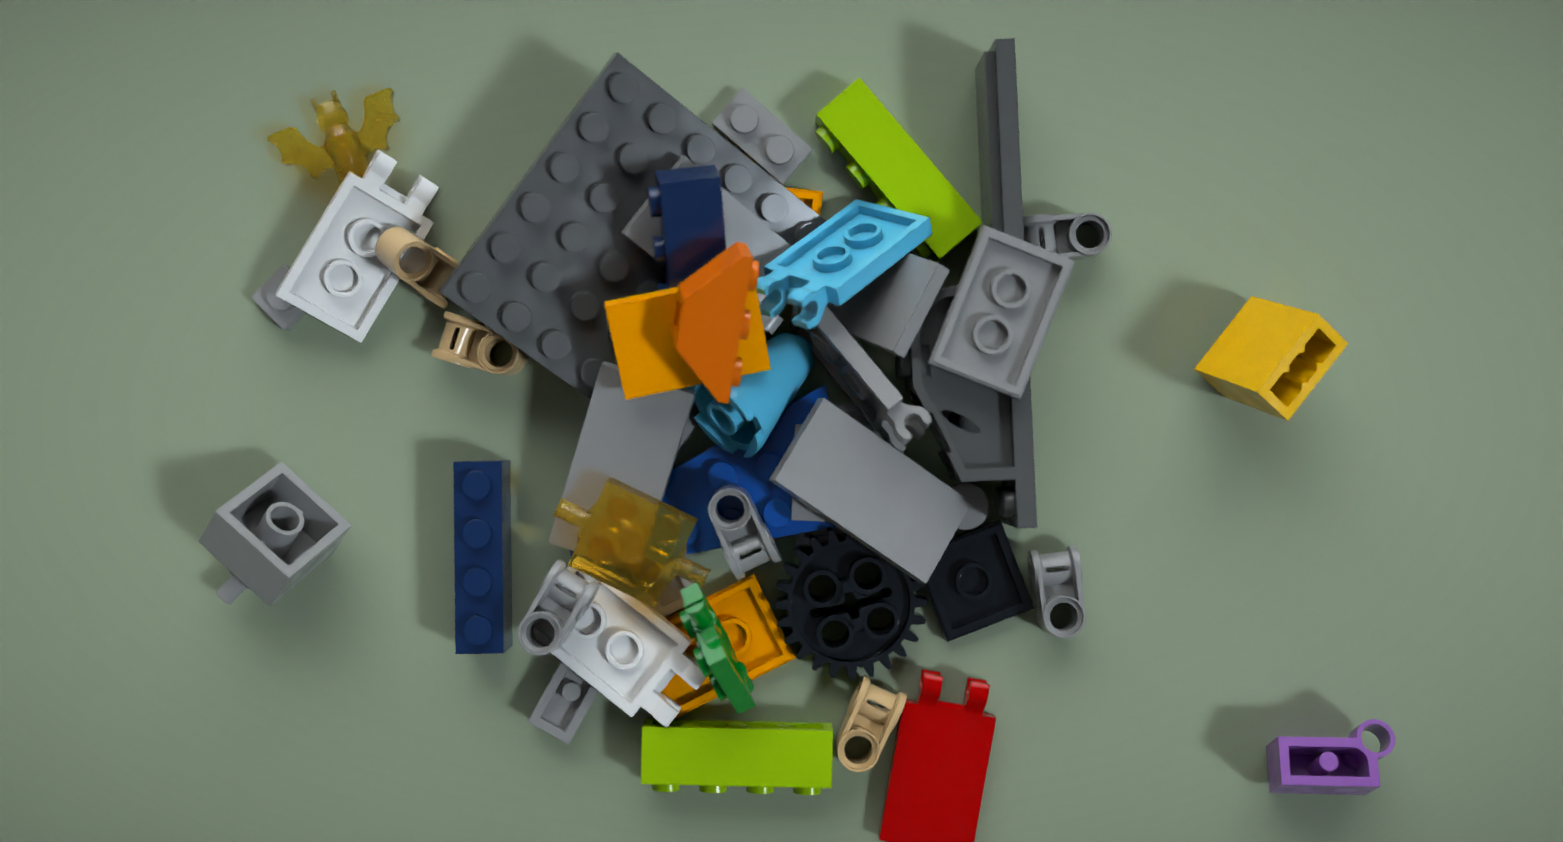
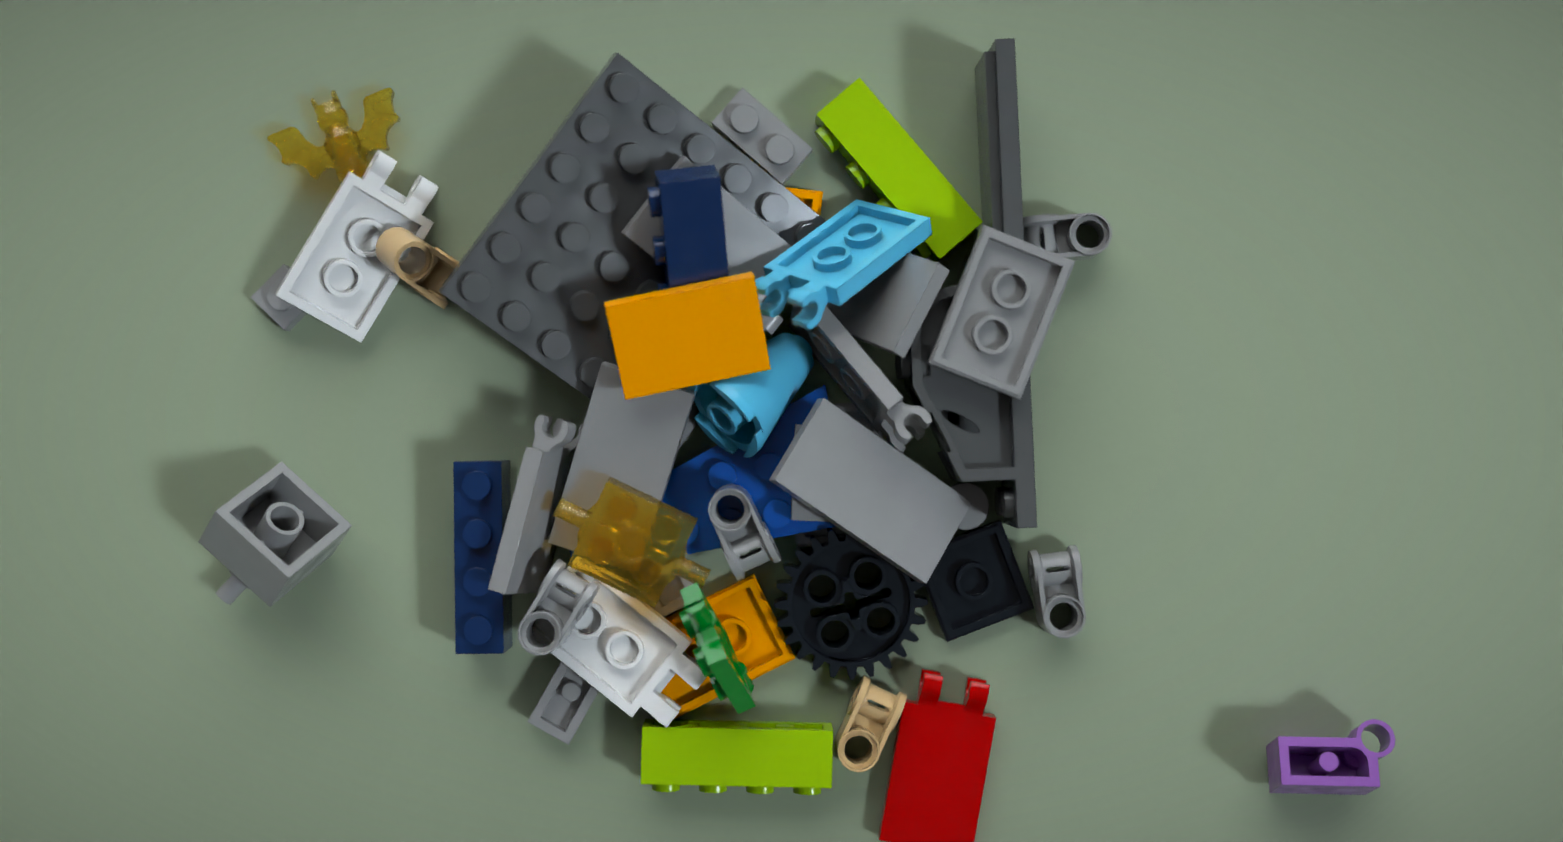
tan piece [431,311,528,376] -> none
orange slope [671,242,759,404] -> none
yellow brick [1194,296,1348,421] -> none
none -> light grey tile [488,415,583,594]

